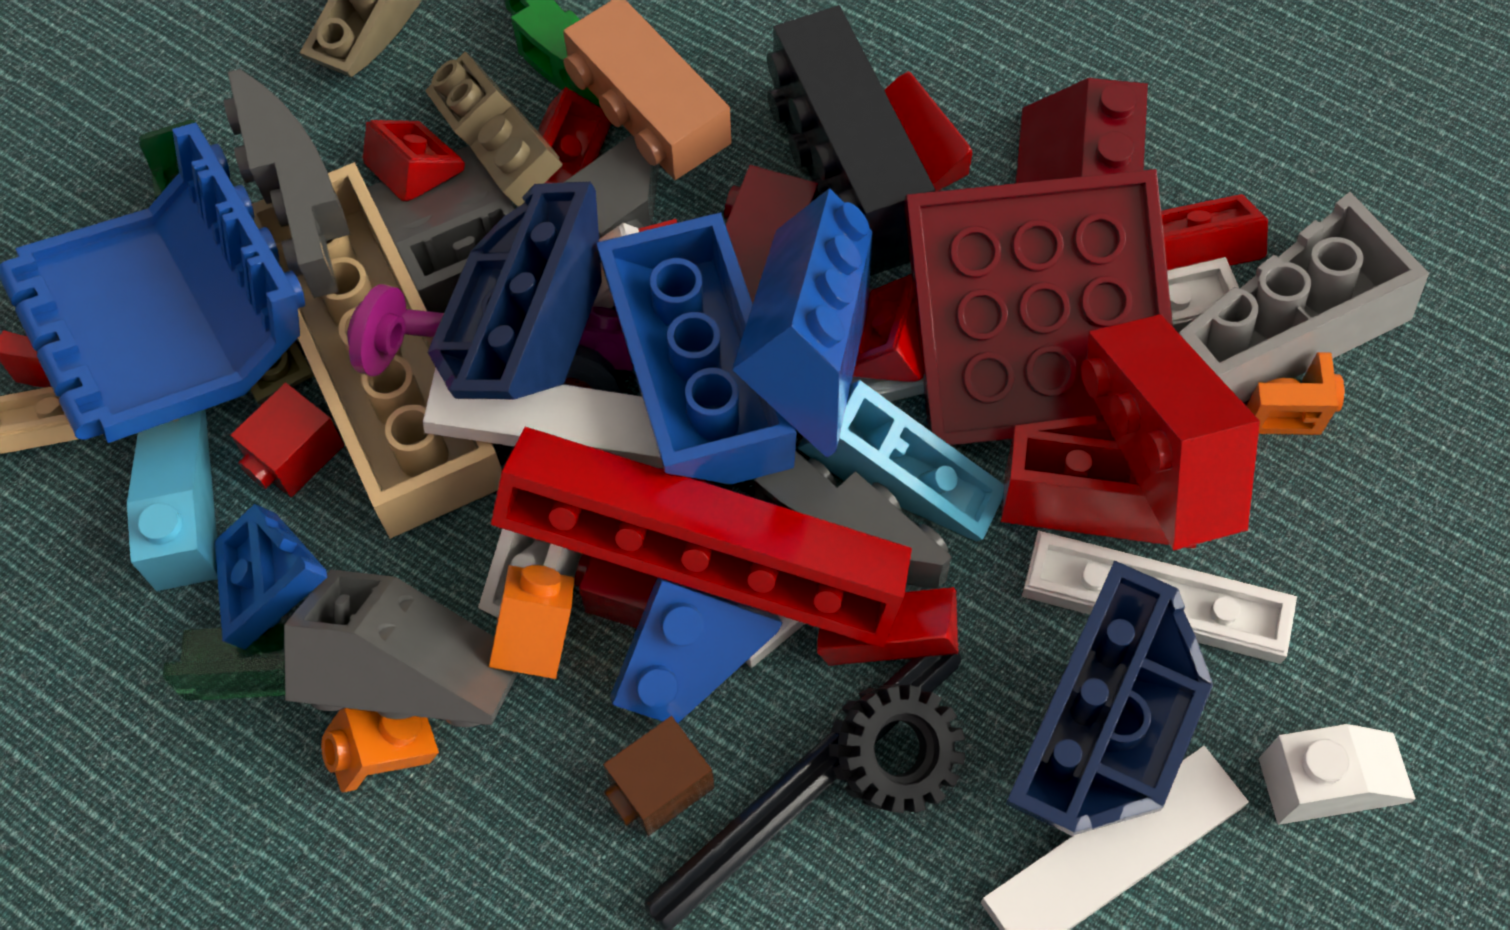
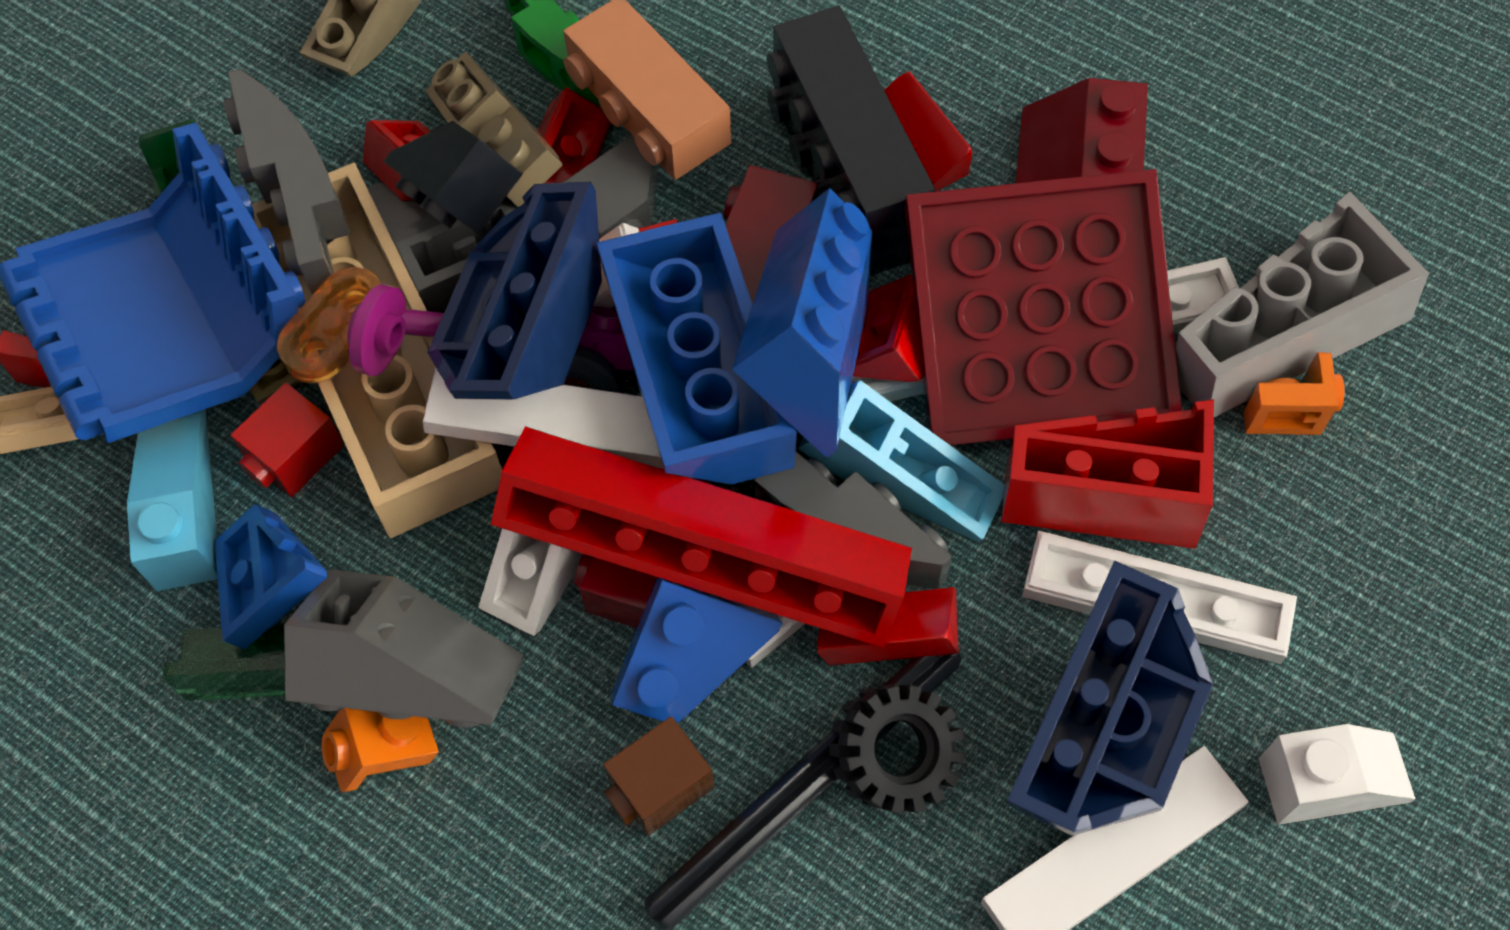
orange brick [489,565,574,679] -> none
red wedge [1081,314,1260,551] -> none
red slope [1161,194,1268,271] -> none
none -> clear orange plate [277,267,381,383]
none -> black slope [383,121,523,234]

